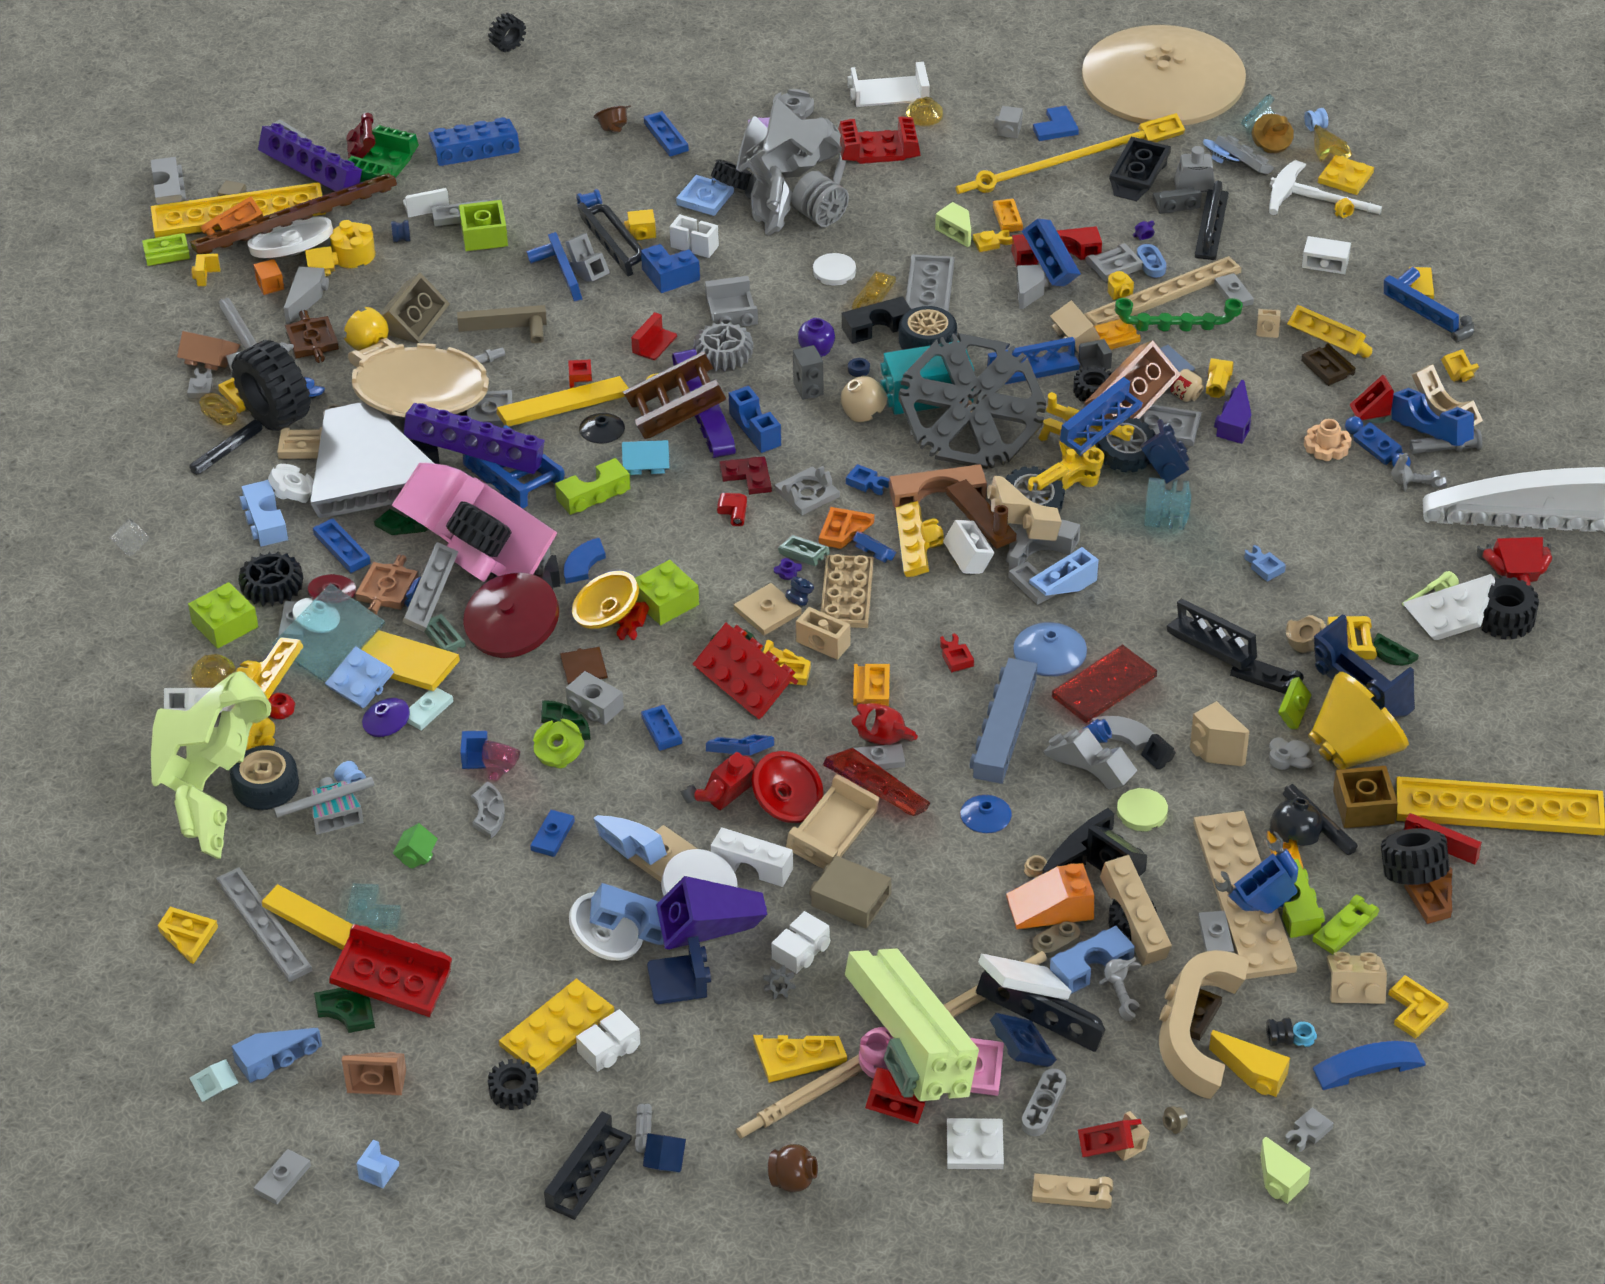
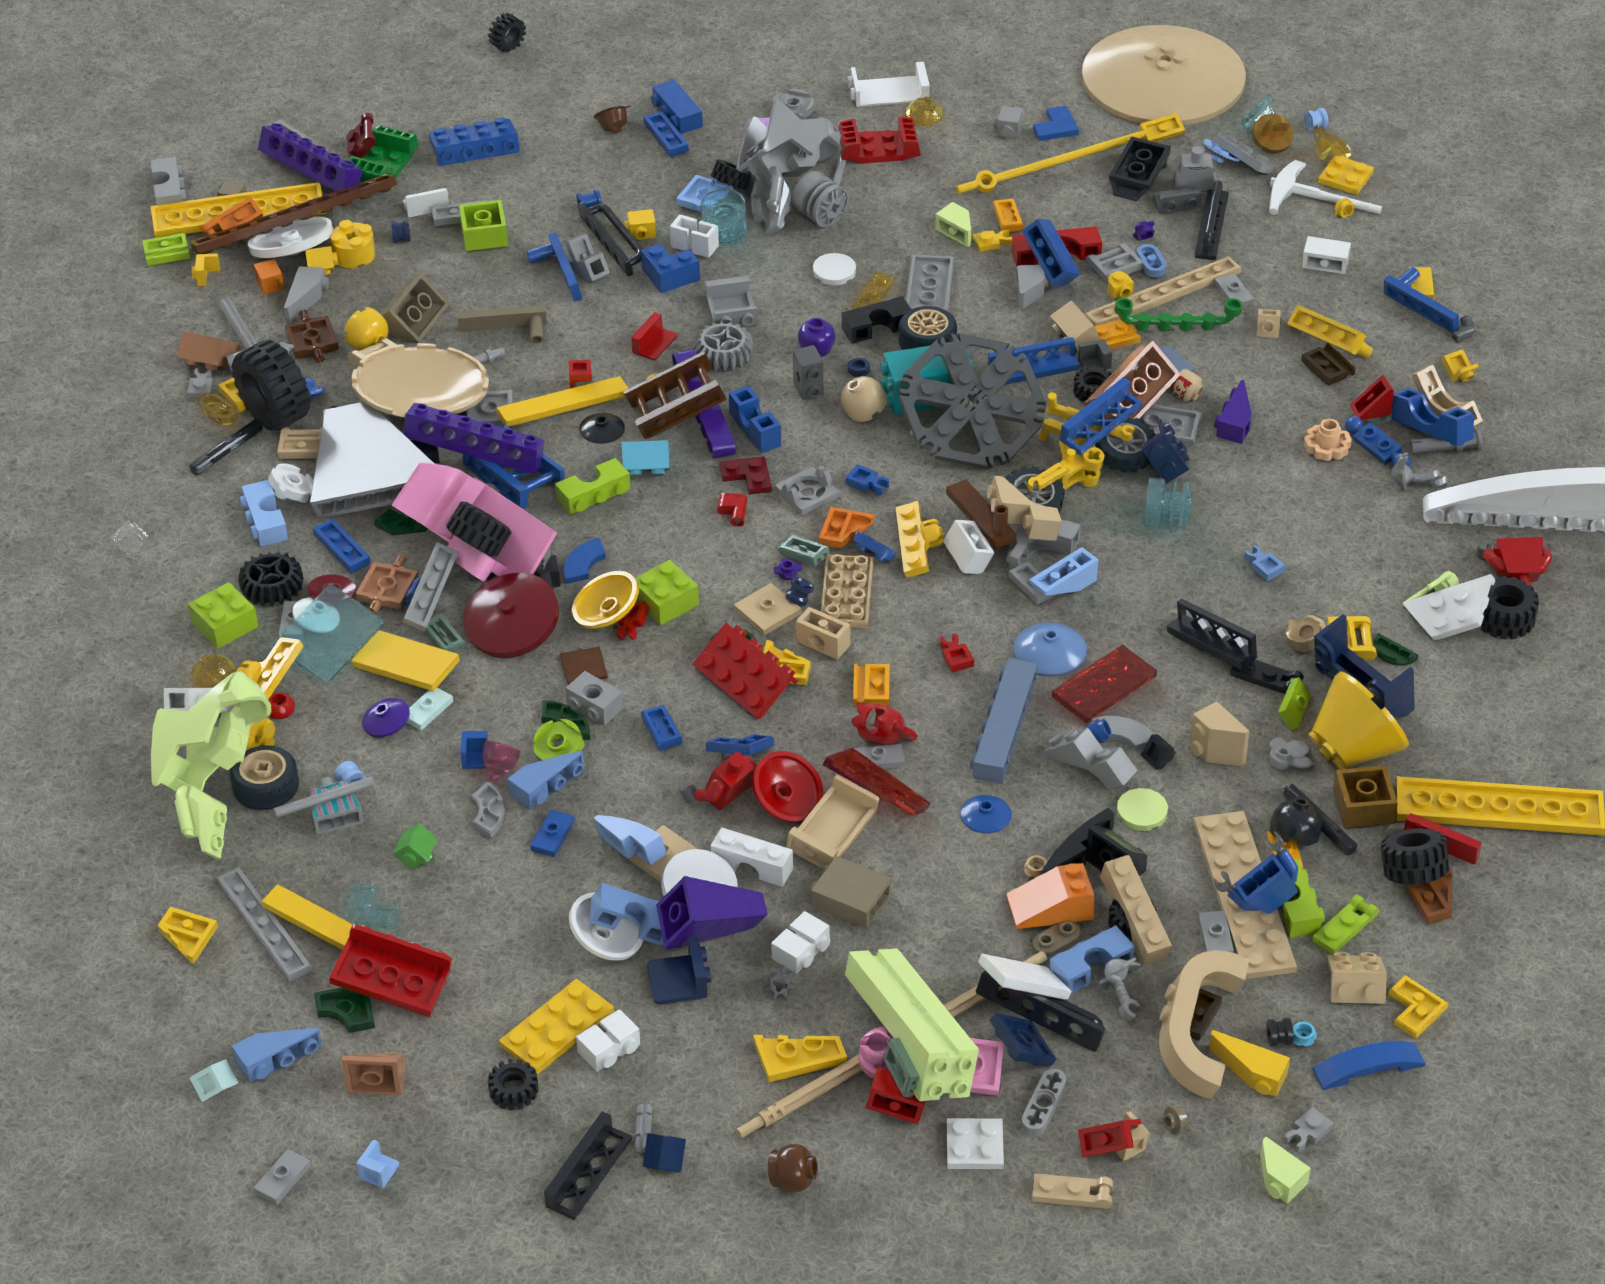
light blue plate [325,646,394,709] -> none
nougat arch [889,464,987,511] -> none
yellow piece [1206,358,1234,398] -> none
none -> medium blue slope [507,751,584,810]
none -> blue brick [651,80,703,134]
none -> clear light blue wheel [701,189,748,246]

